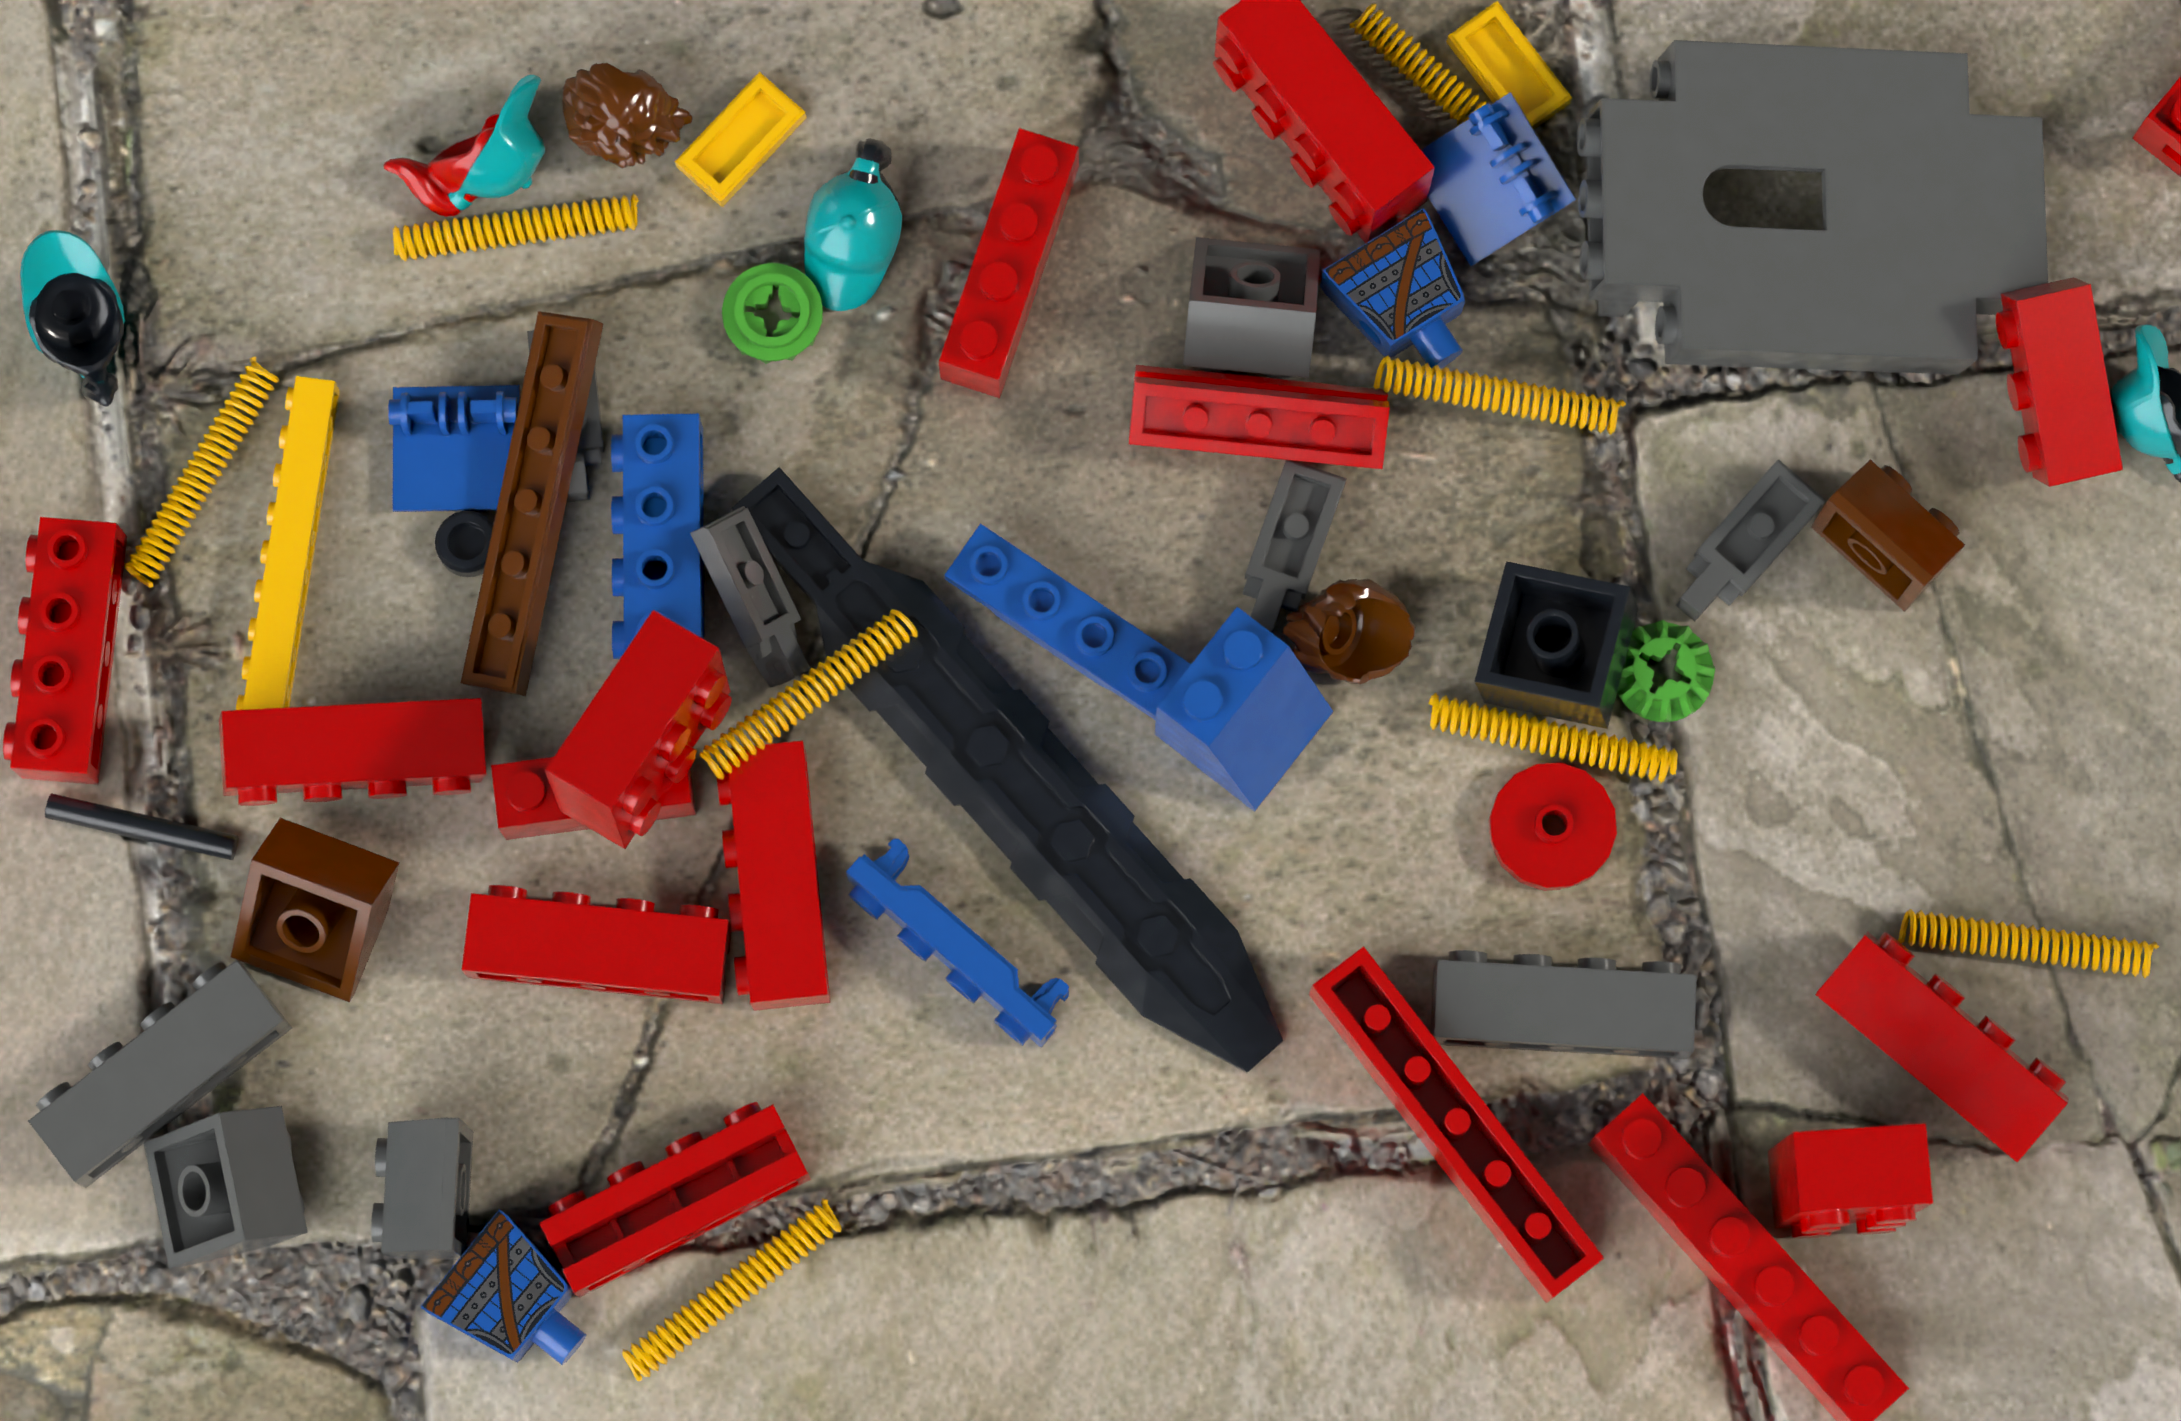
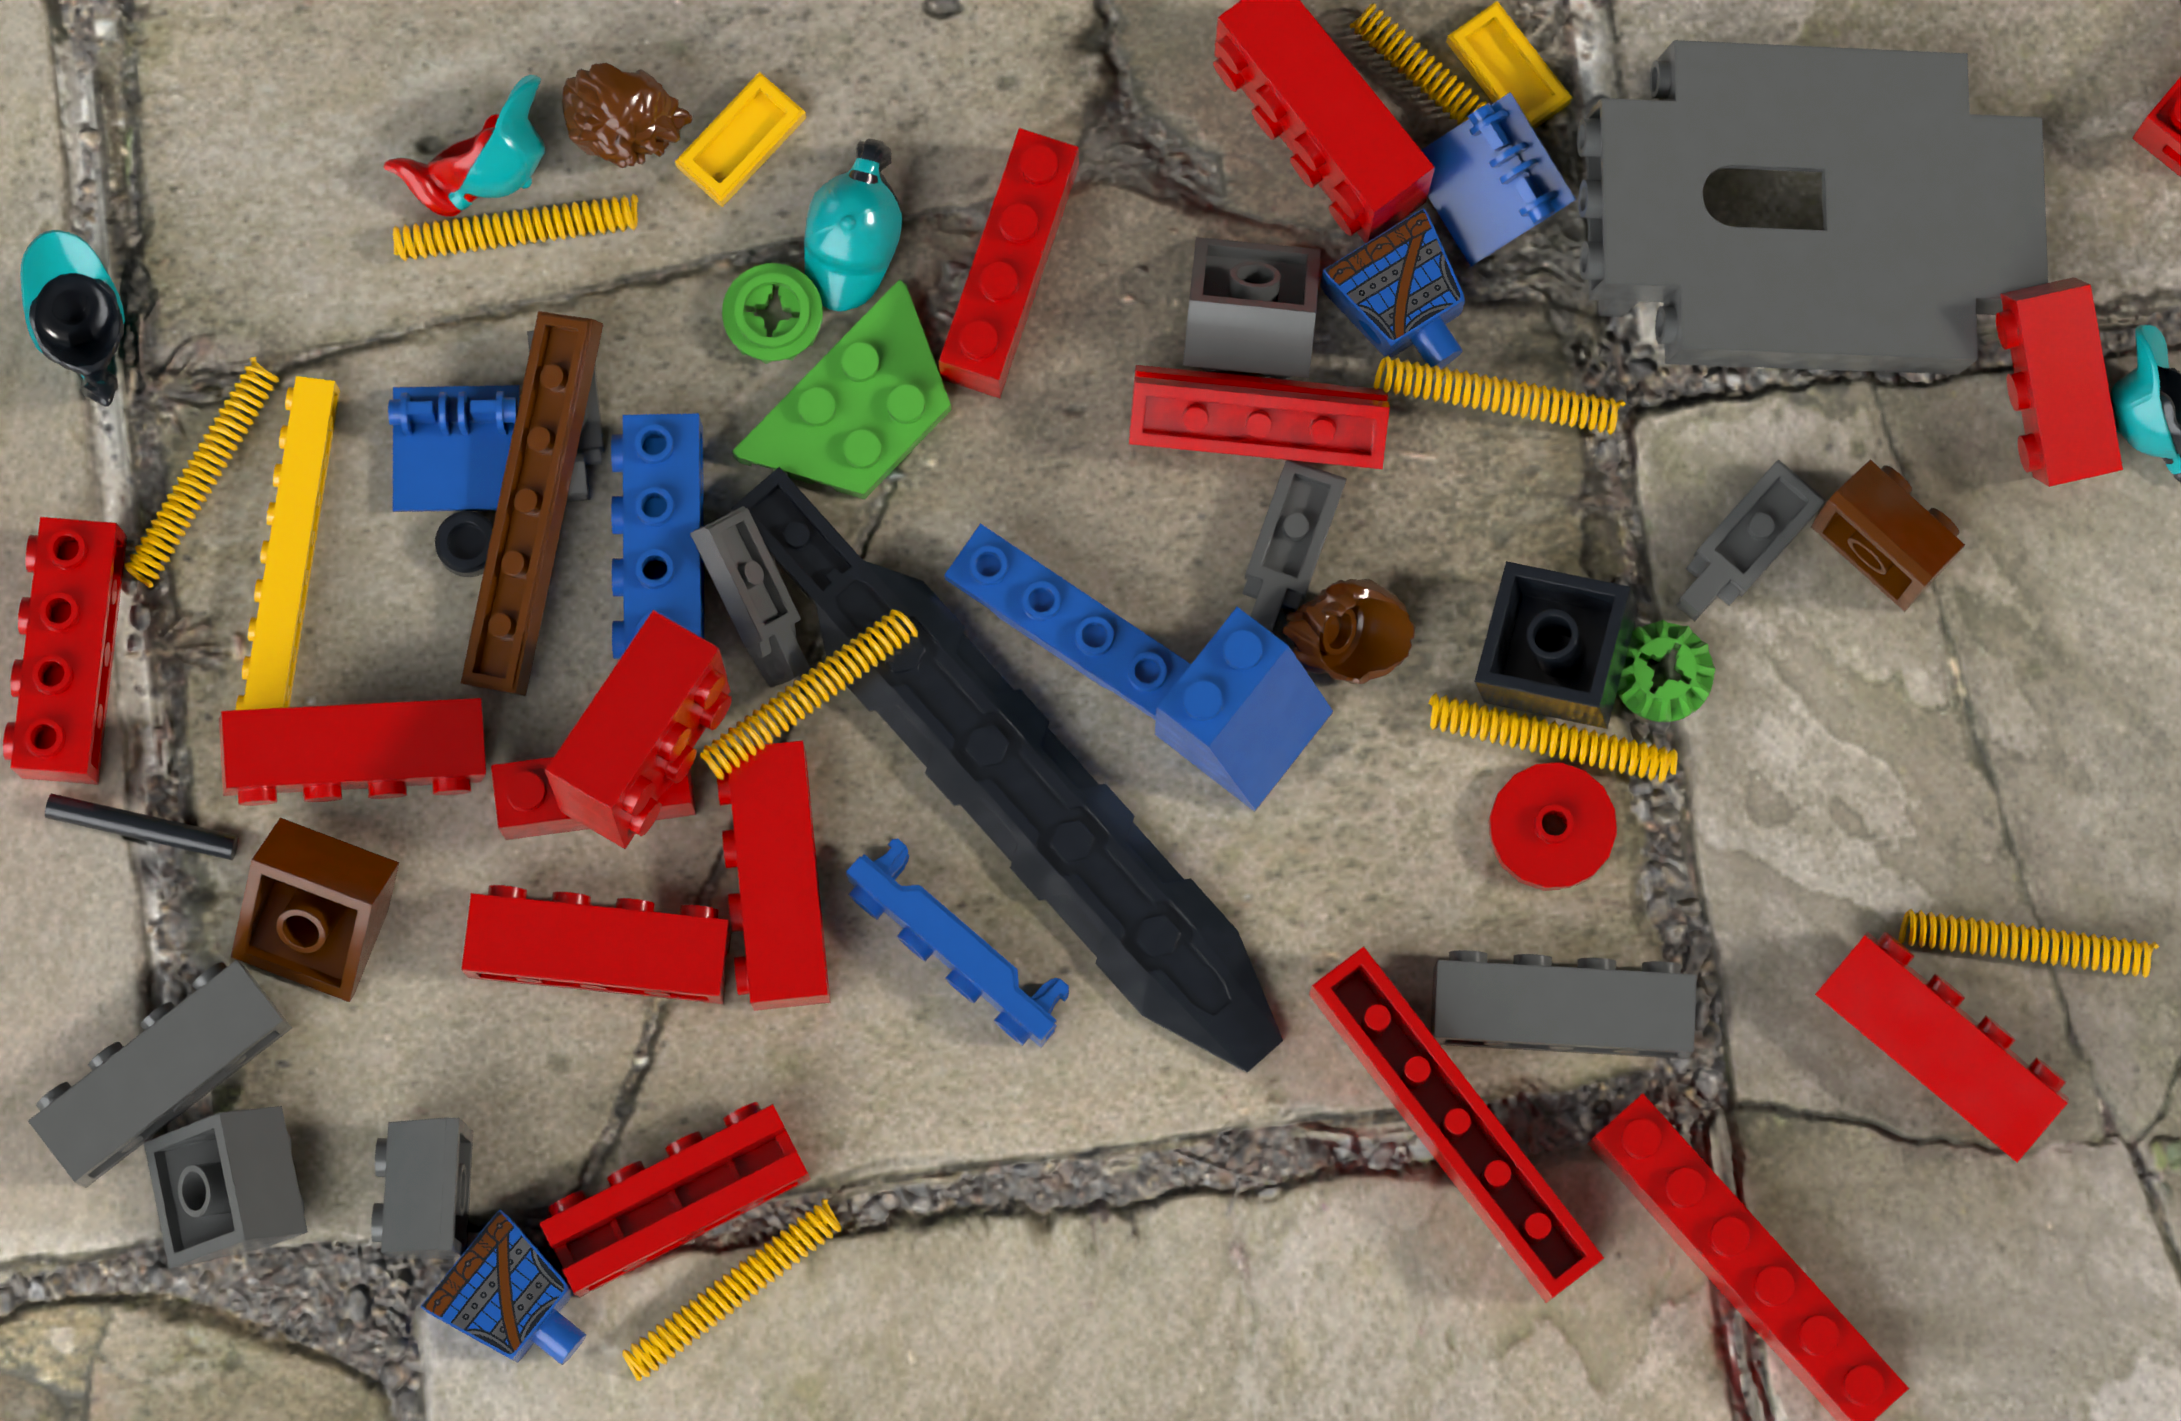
red brick [1767,1123,1933,1239] -> none
none -> bright green wing [732,279,951,500]

